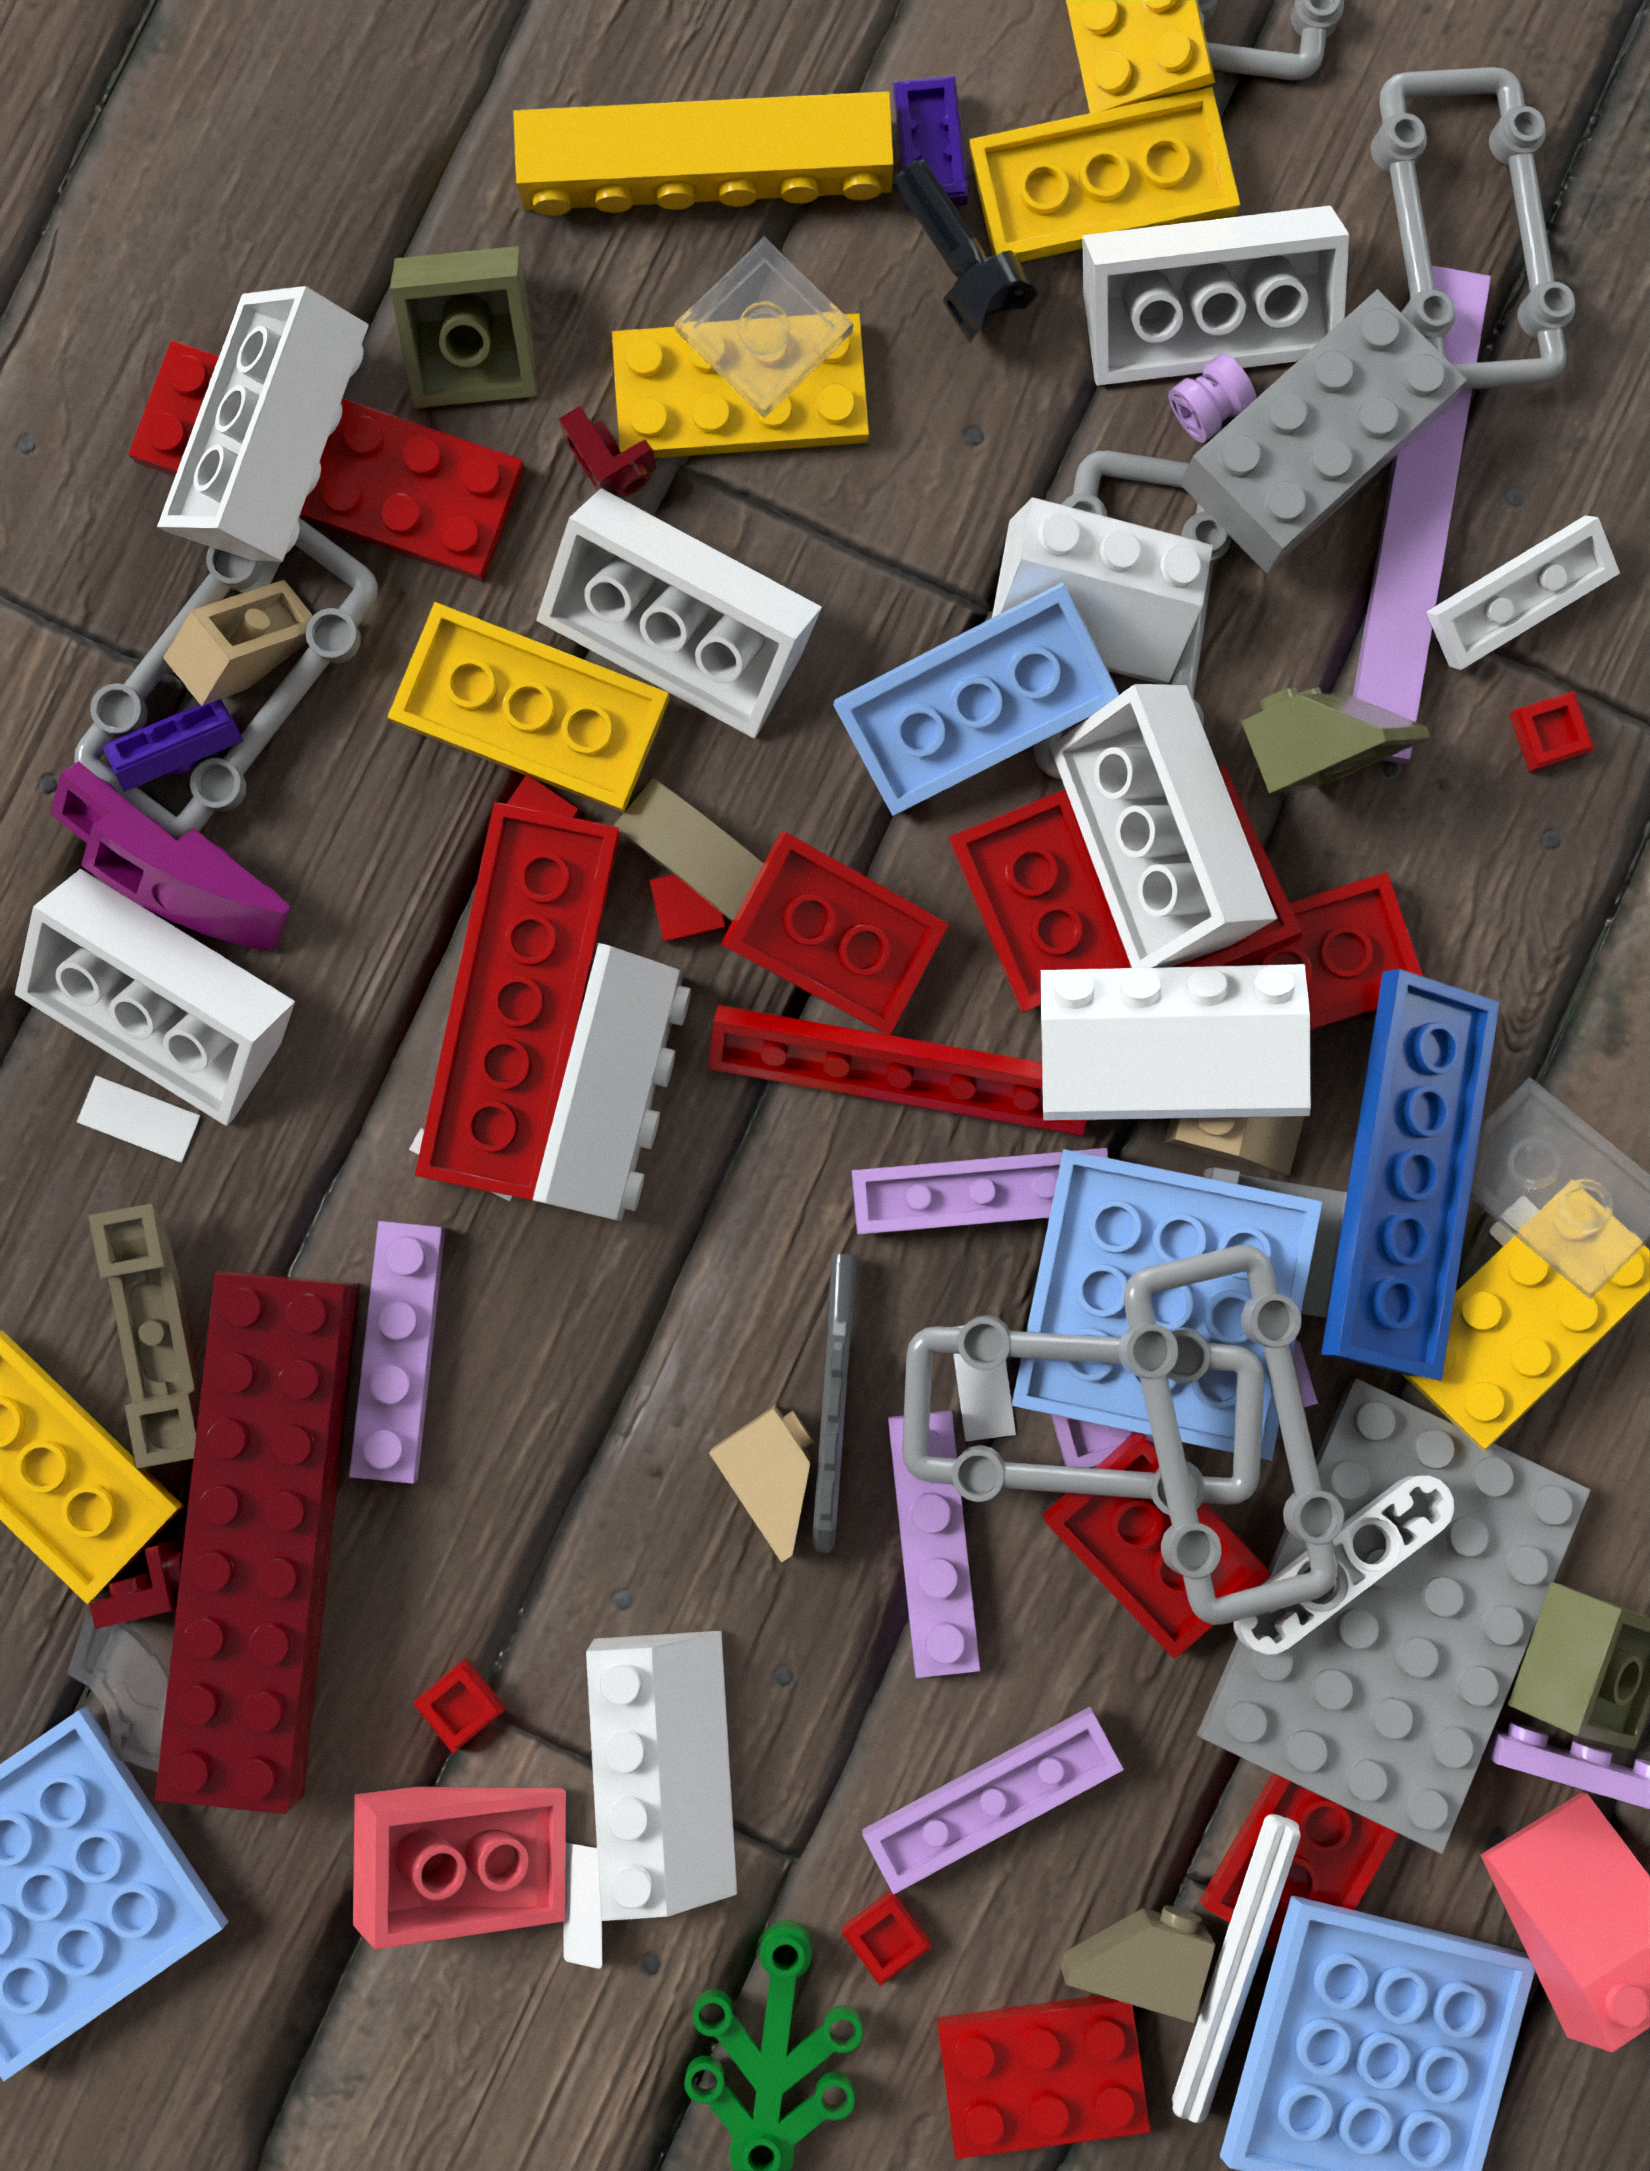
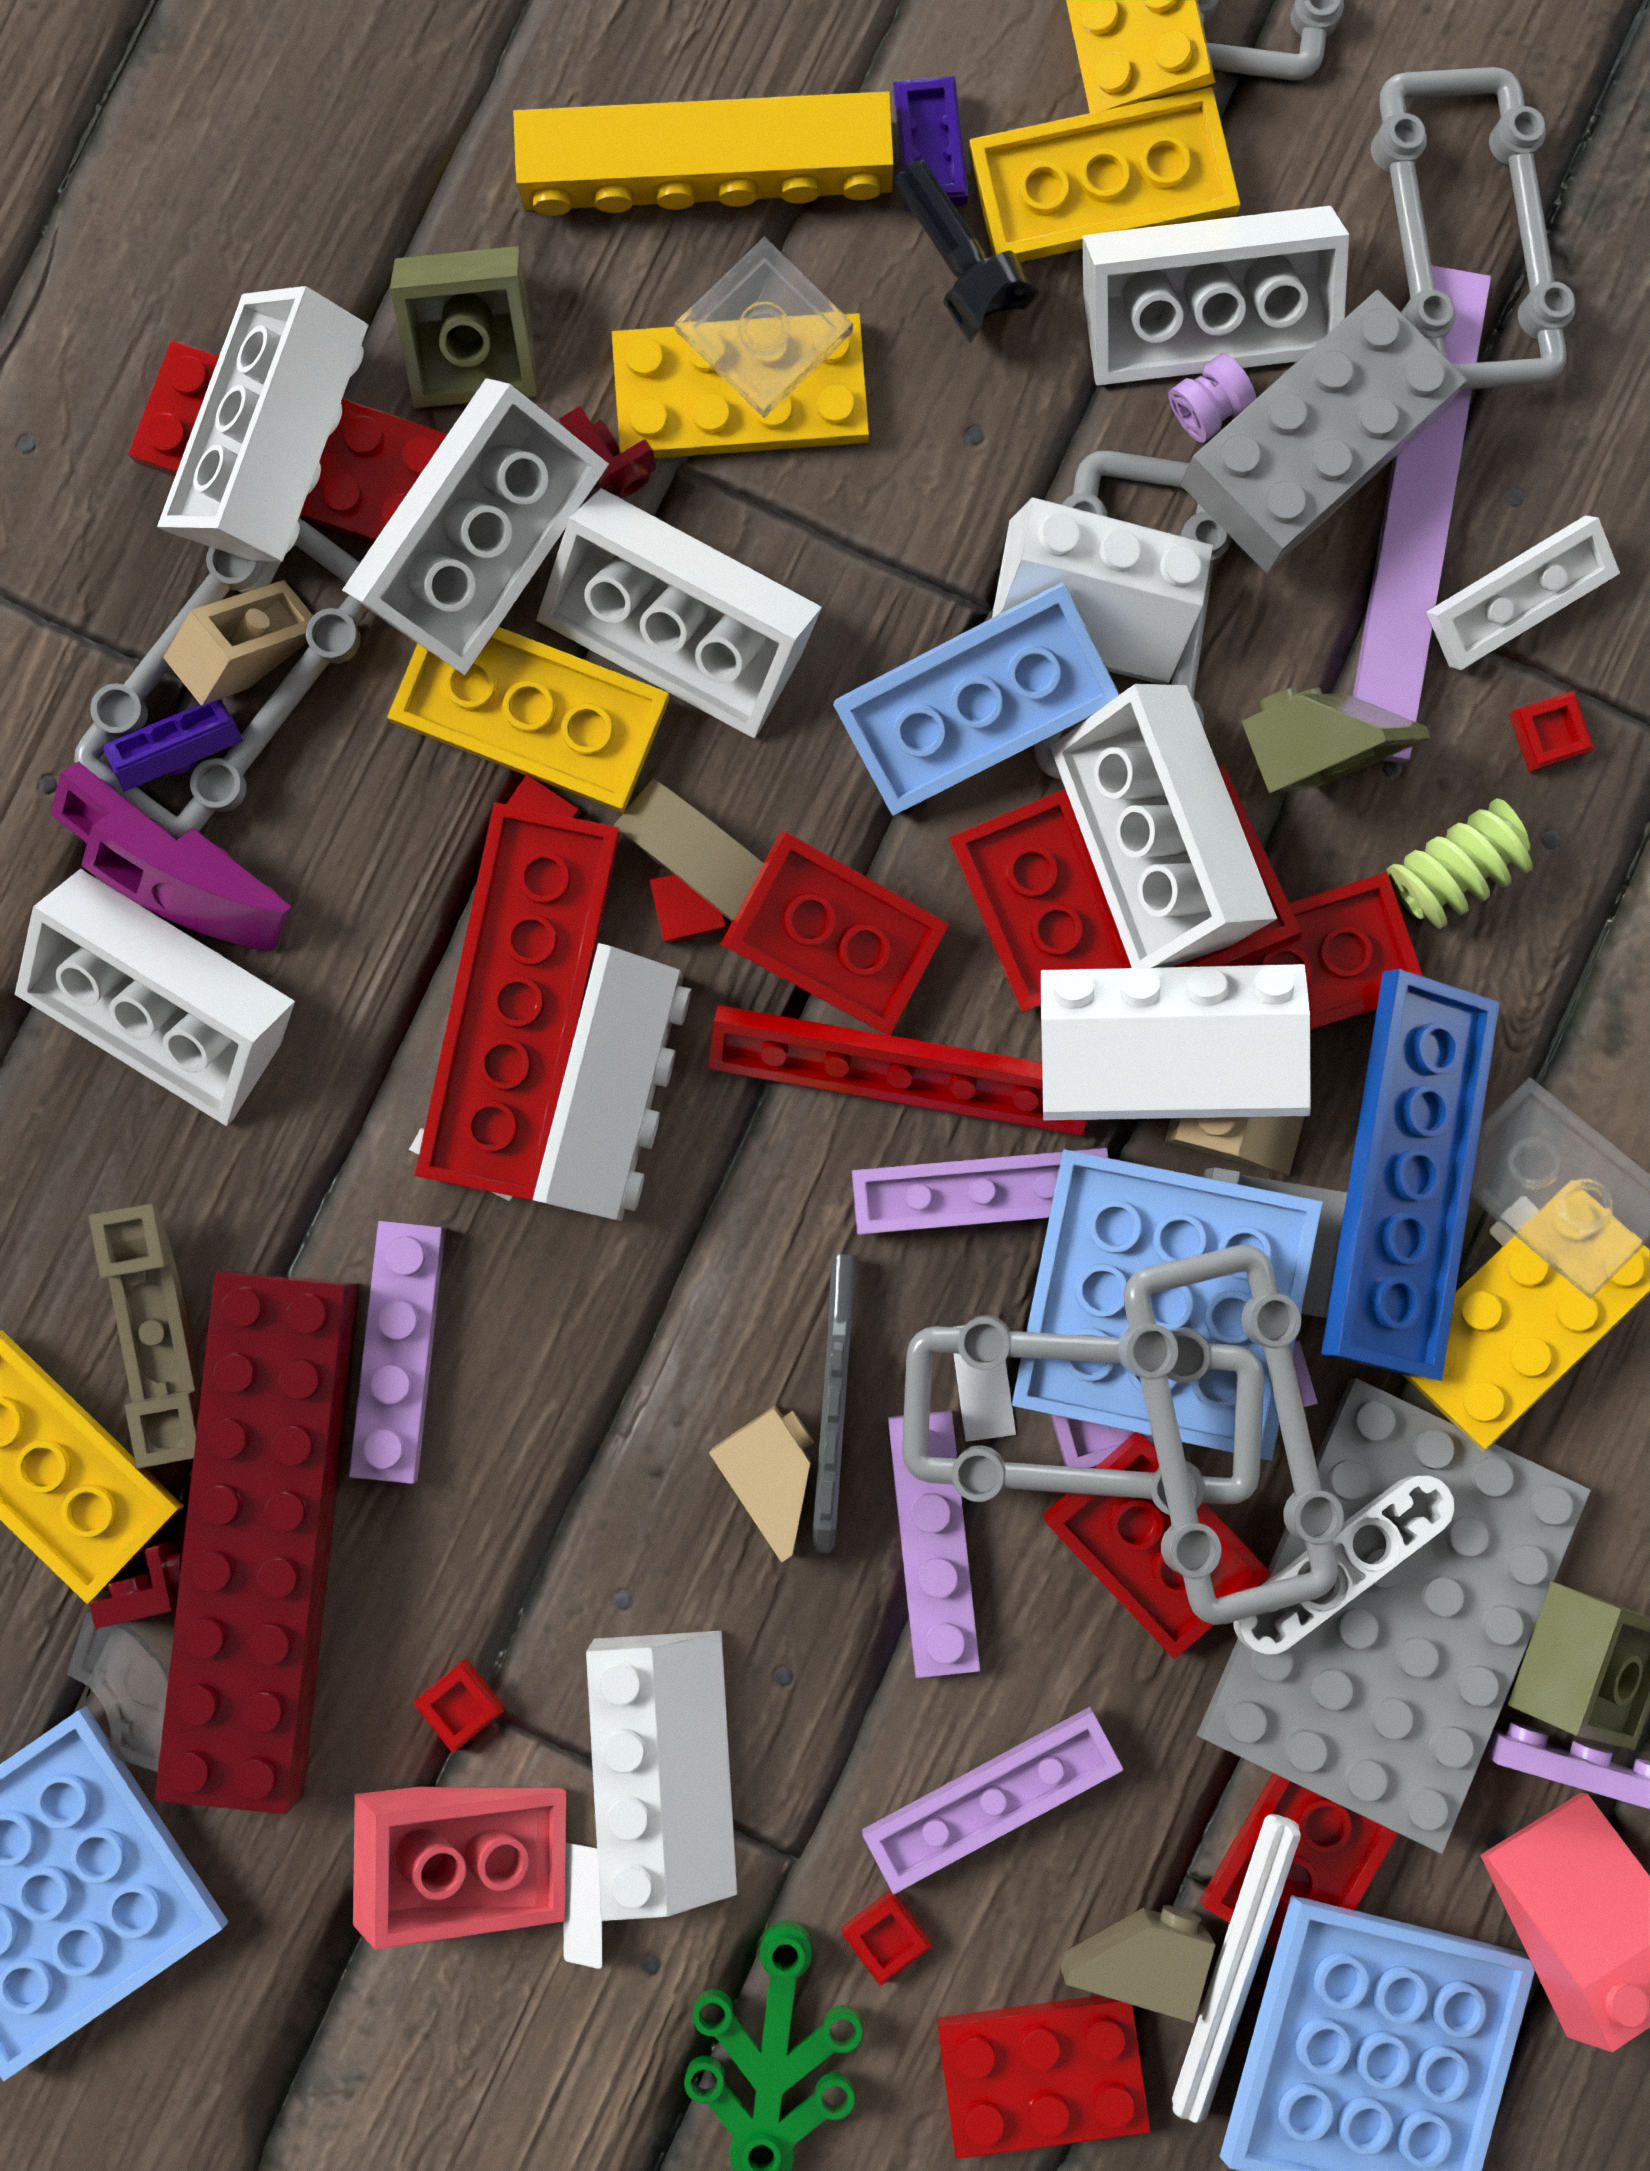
white sticker [77,1075,200,1163] -> none
none -> white slope [342,378,609,675]
none -> yellowish green piece [1387,798,1533,929]

